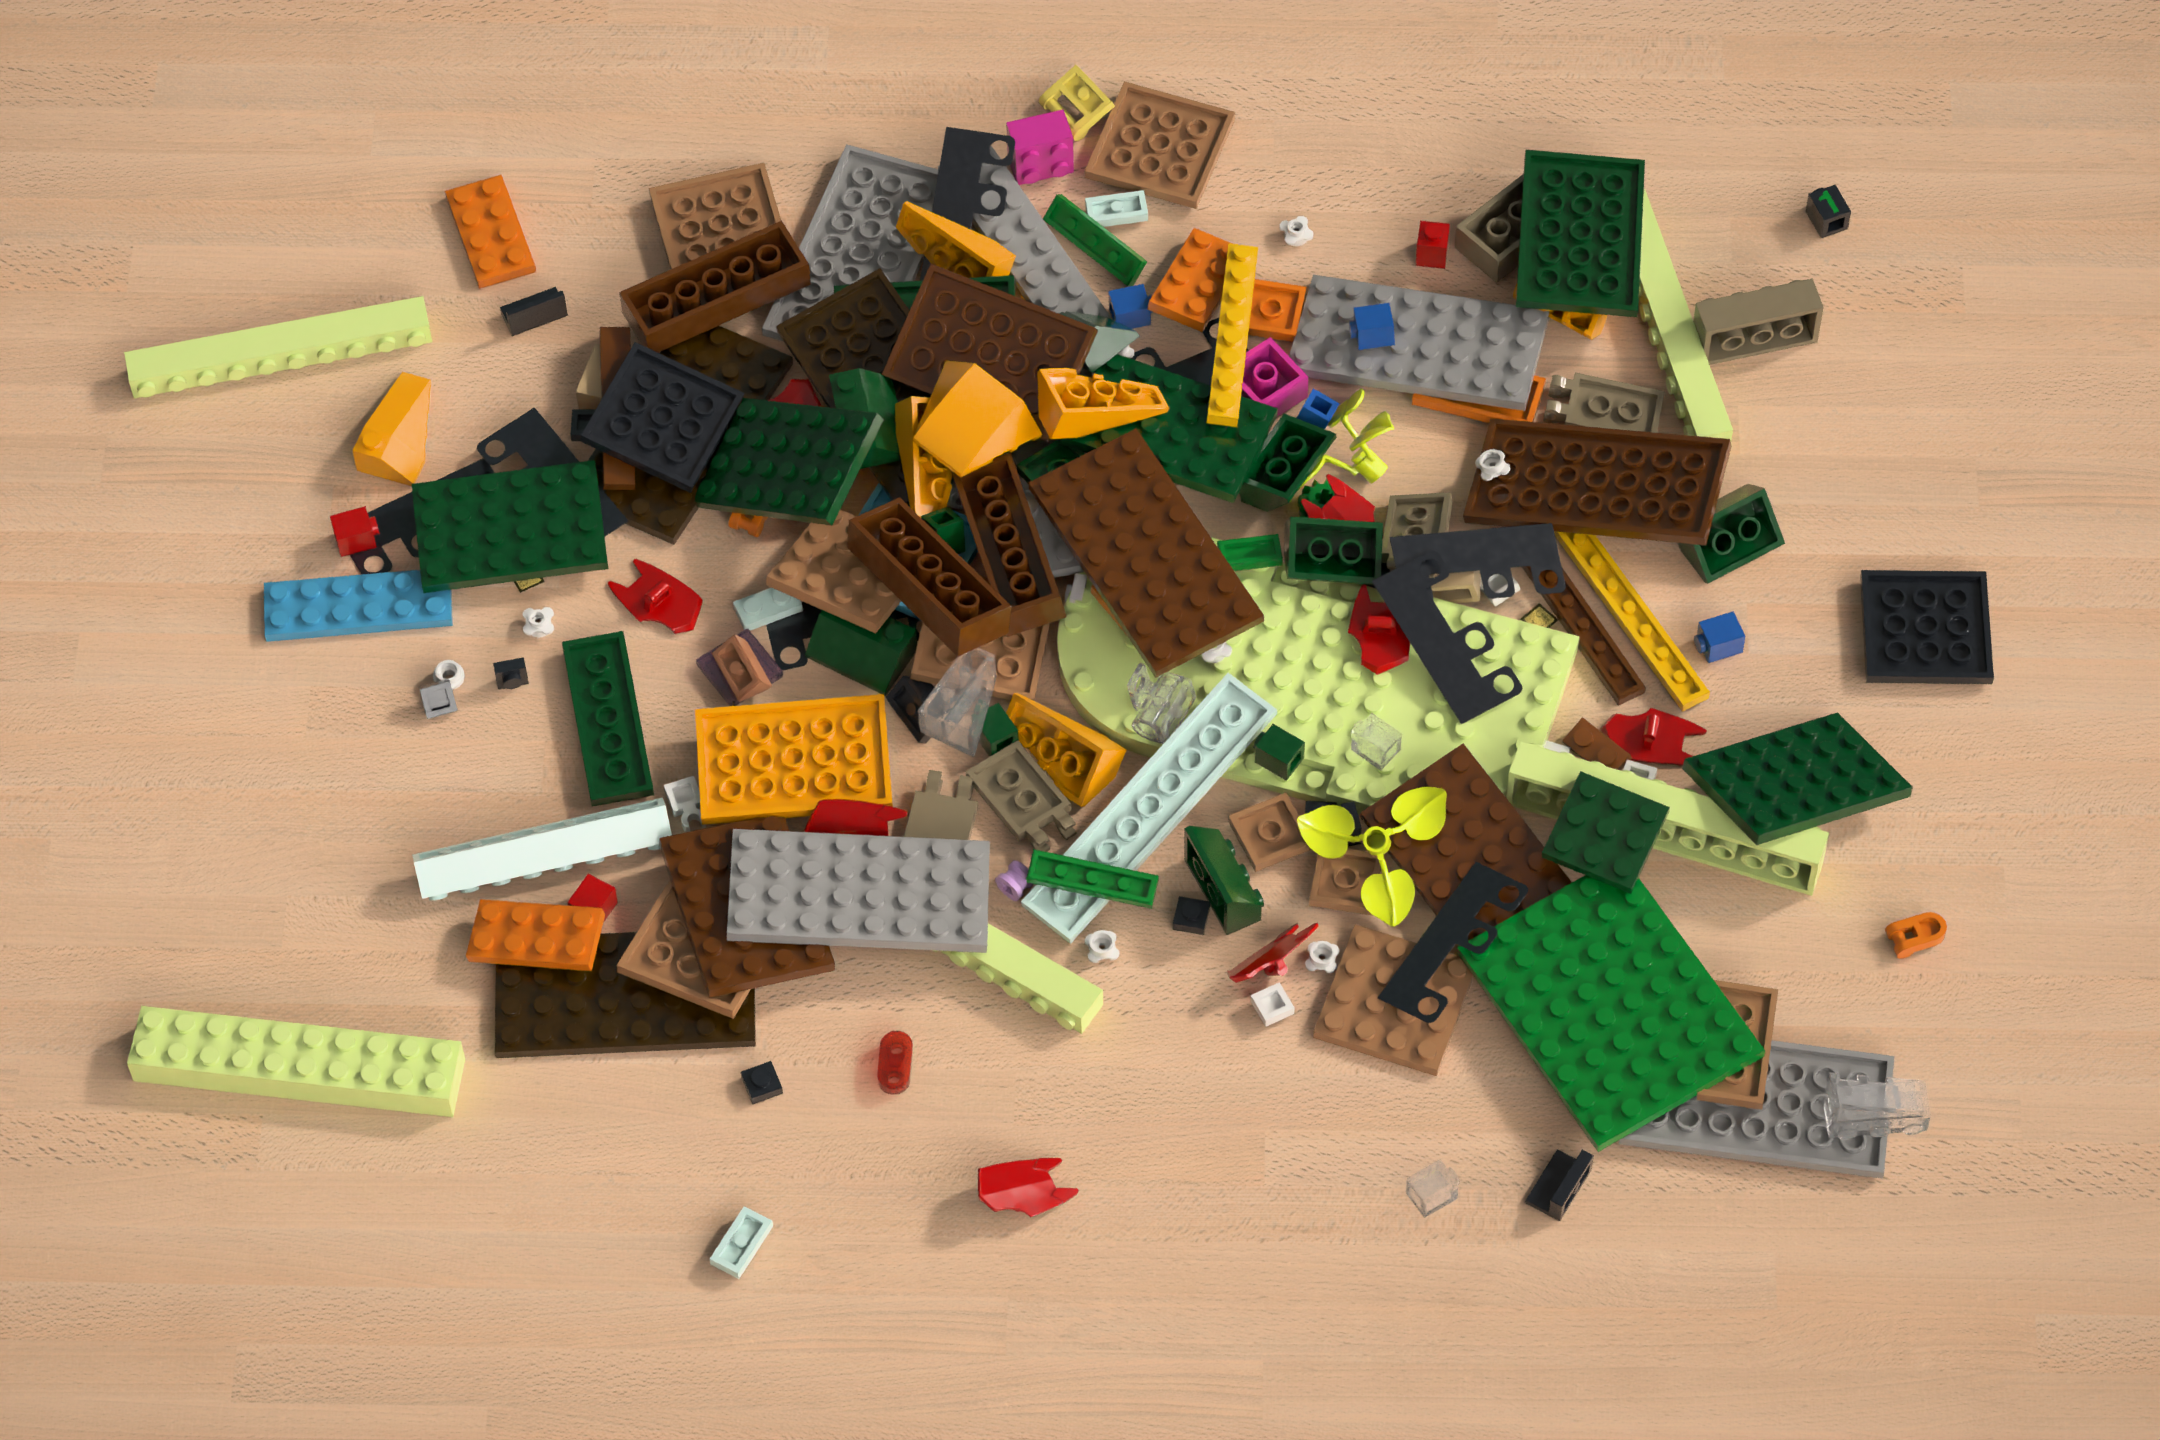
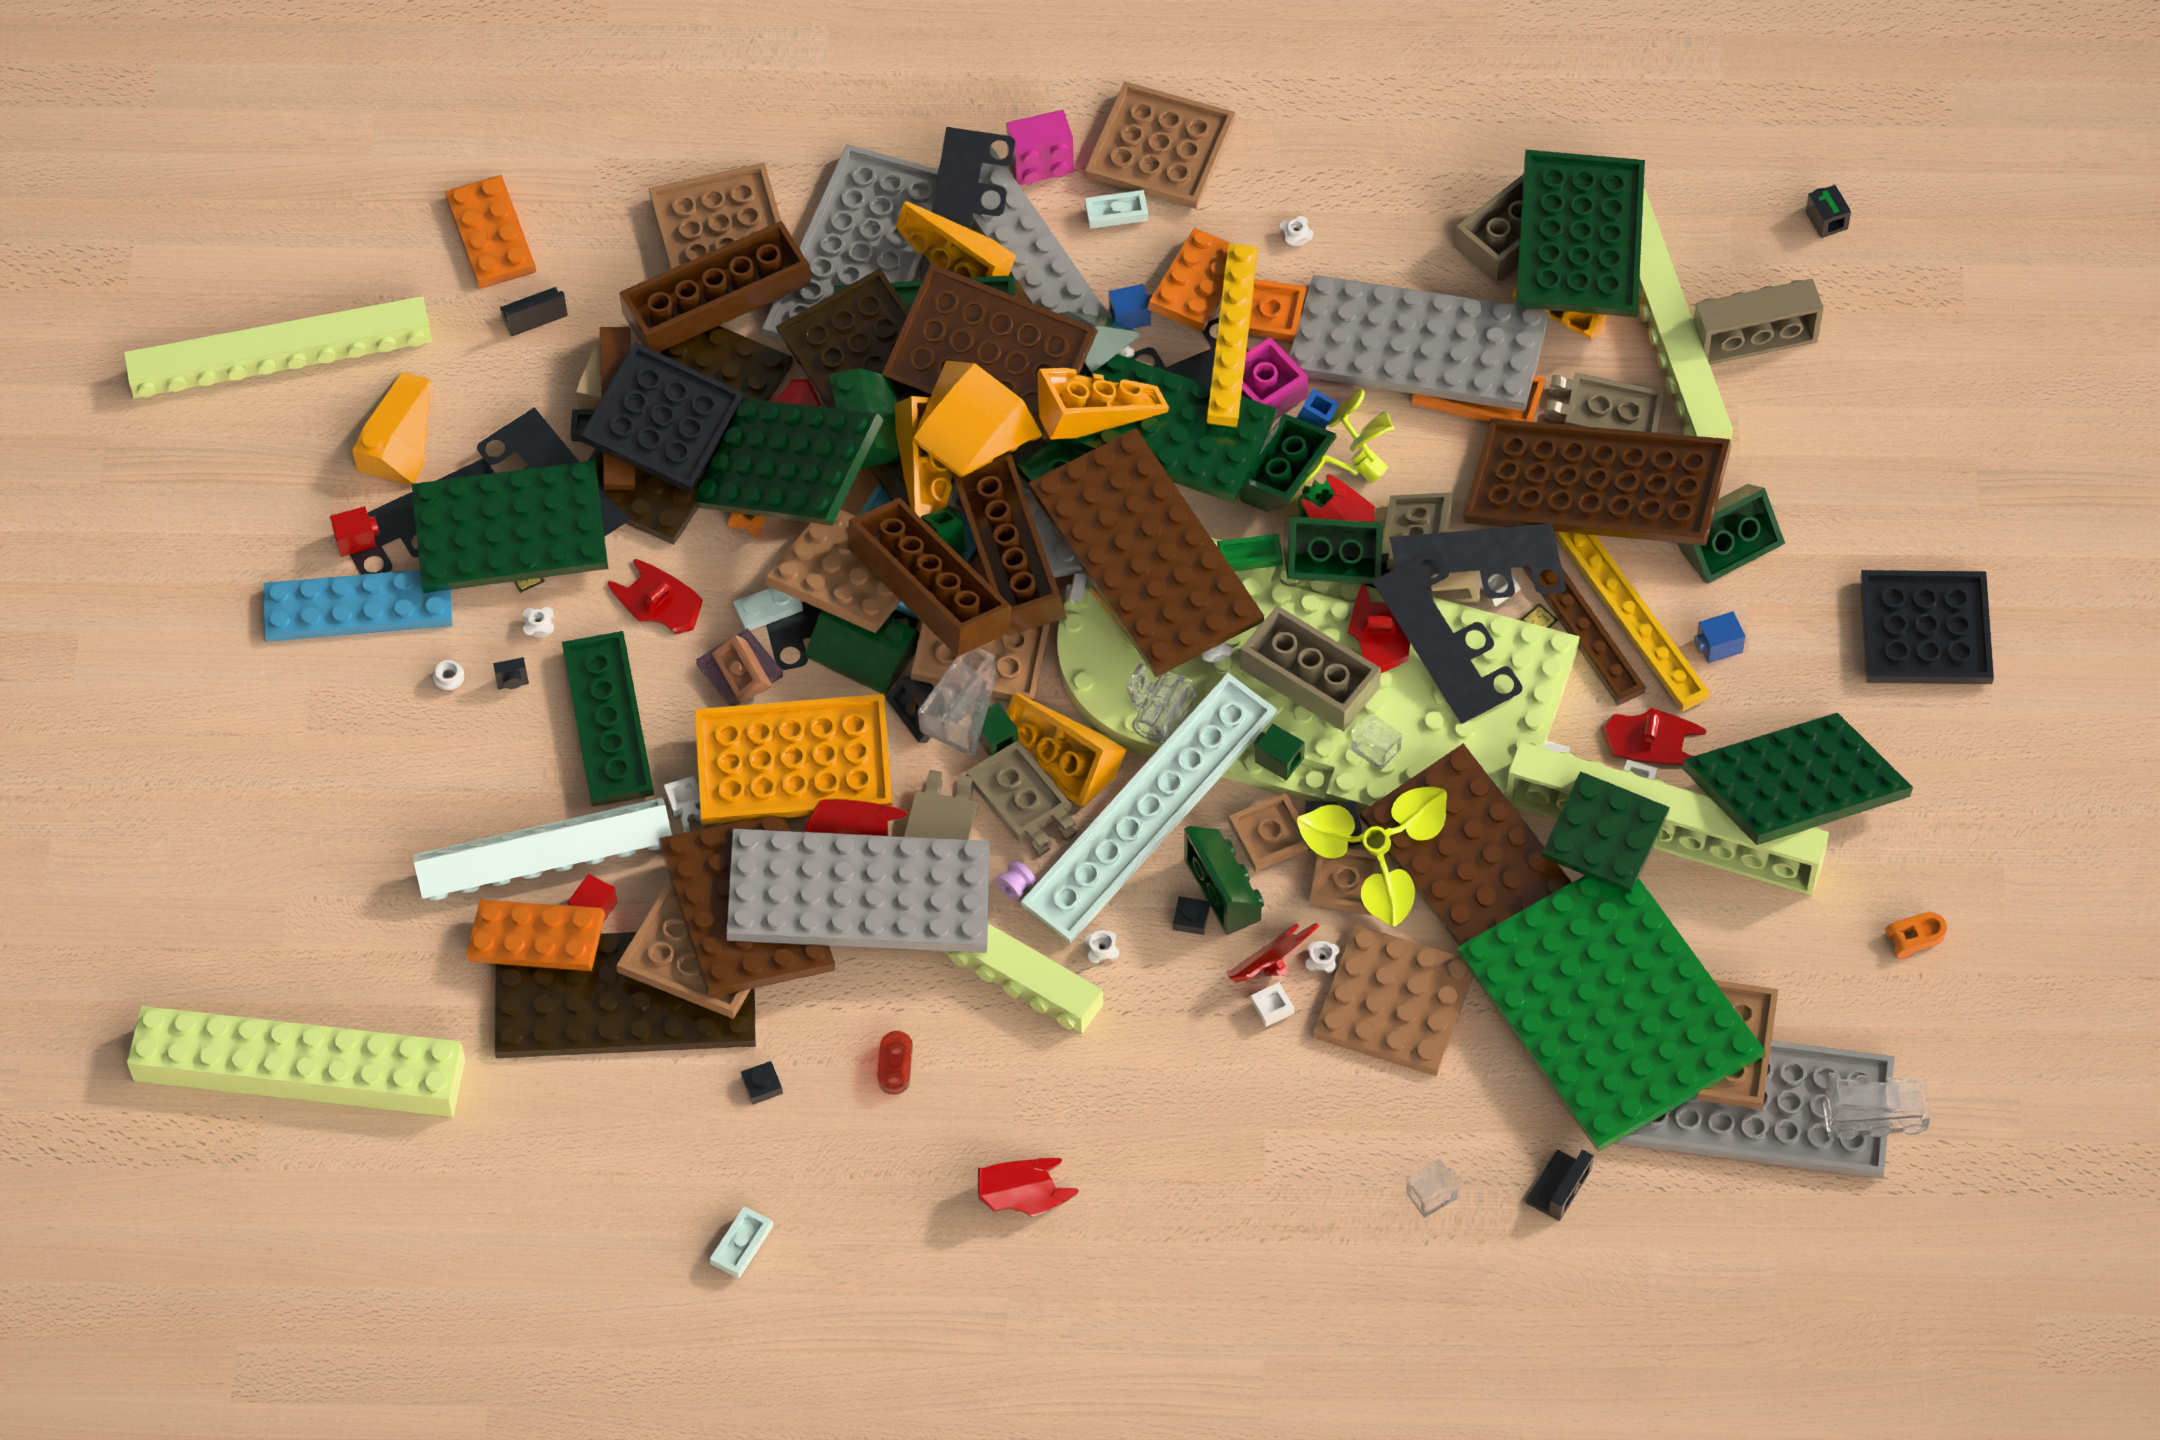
plate [419,679,458,719] -> none
green tile [1026,849,1159,909] -> none
light yellow plate [1039,65,1115,141] -> none
green tile [1043,194,1147,286] -> none
blue brick [1349,303,1395,350] -> none
black piece [1378,862,1528,1023] -> none
red brick [1415,221,1450,269] -> none
white plate [1475,449,1510,481] -> none
dark orange plate [1562,717,1632,771] -> none
none -> dark tan brick [1240,605,1381,732]

